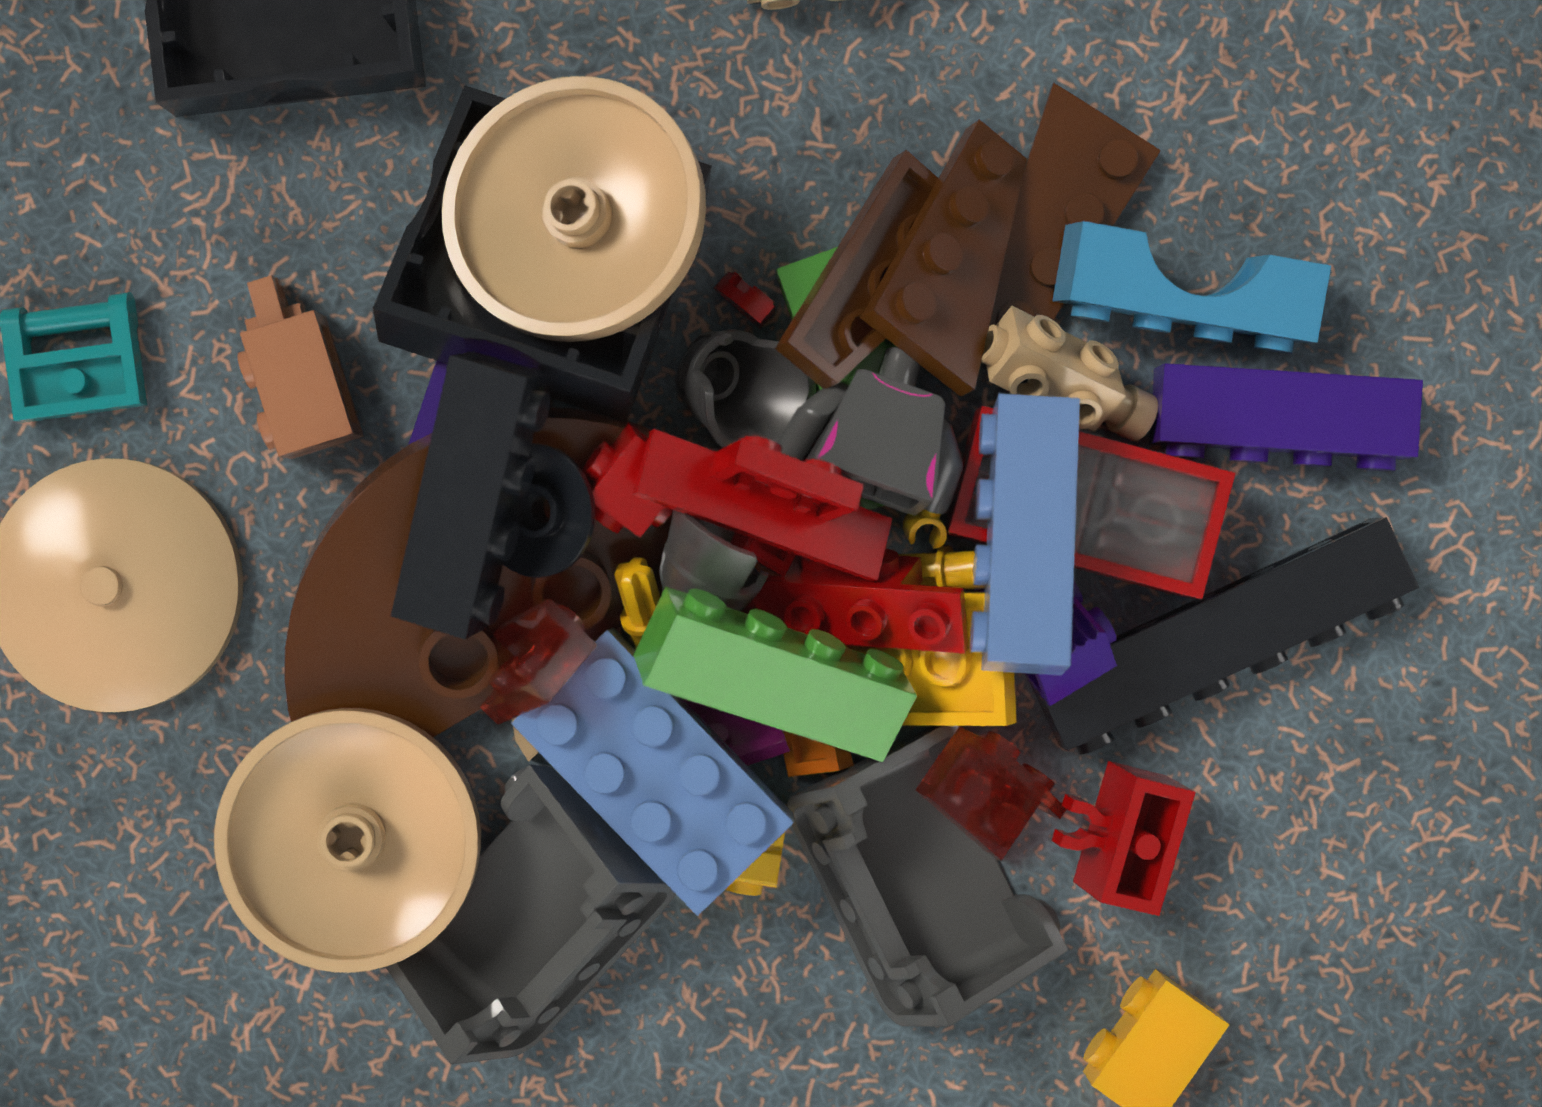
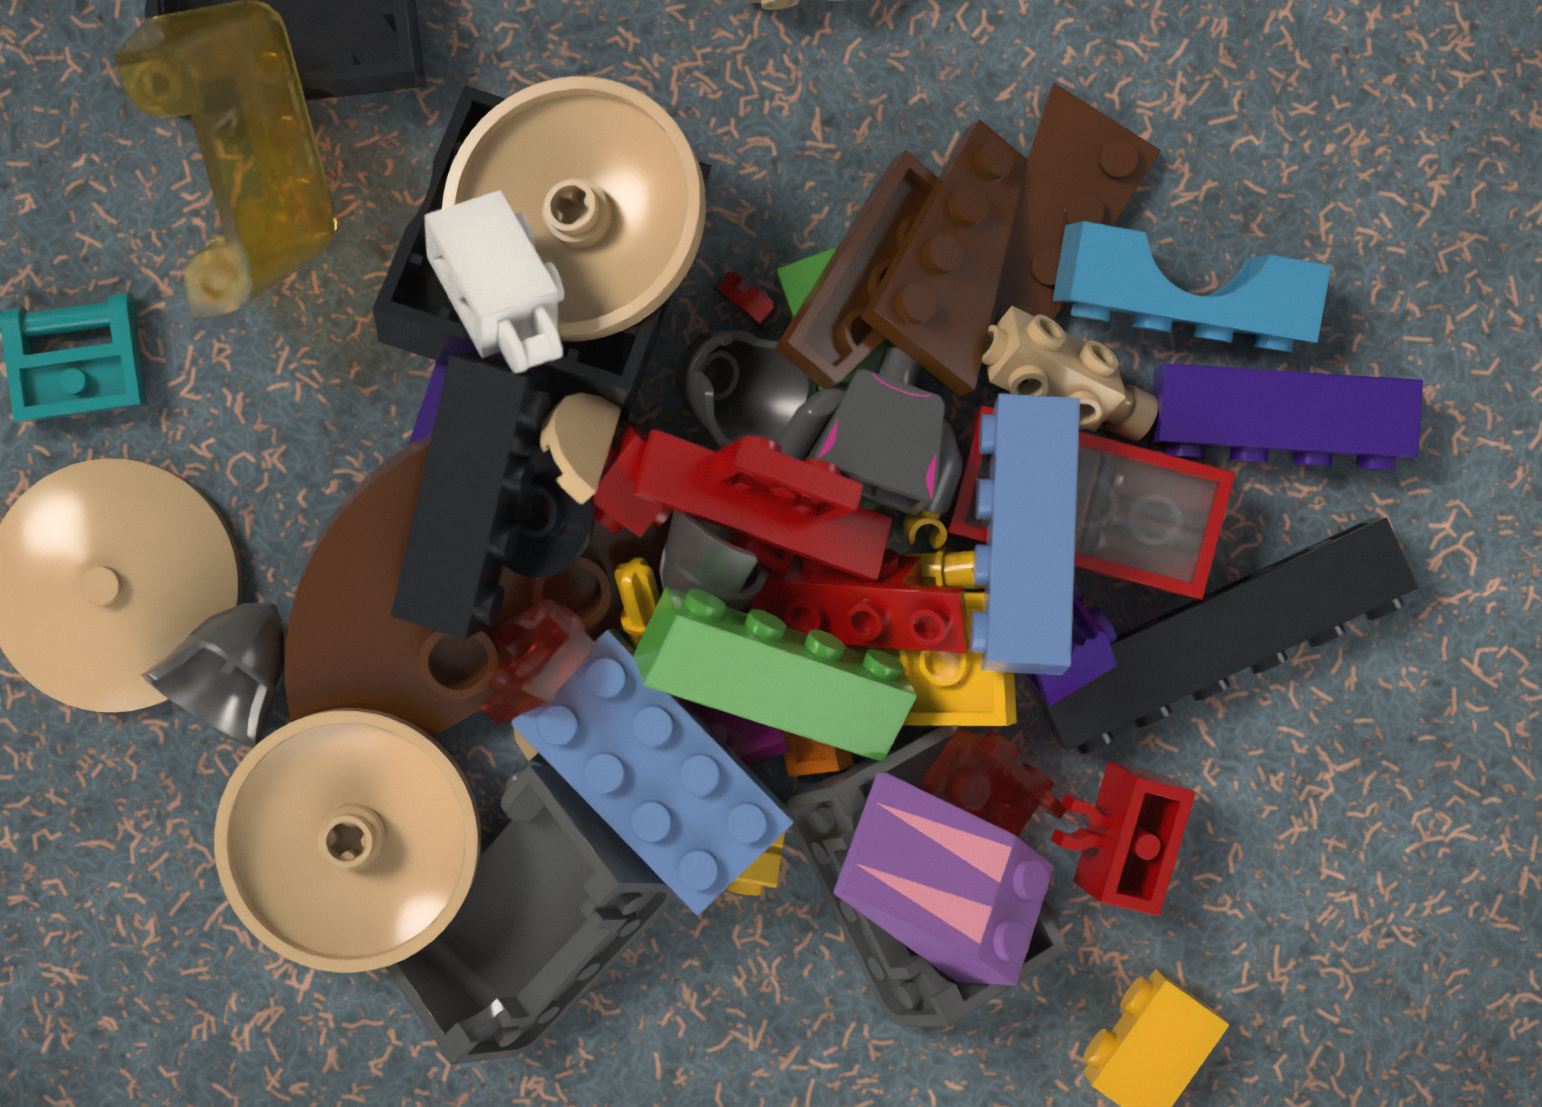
nougat hinge [237,275,364,459] -> none
none -> clear yellow windscreen [114,0,337,319]
none -> flat silver helmet [141,603,287,748]
none -> white brick [424,190,564,374]
none -> tan tile [540,392,622,505]
none -> medium lavender slope [833,773,1054,986]

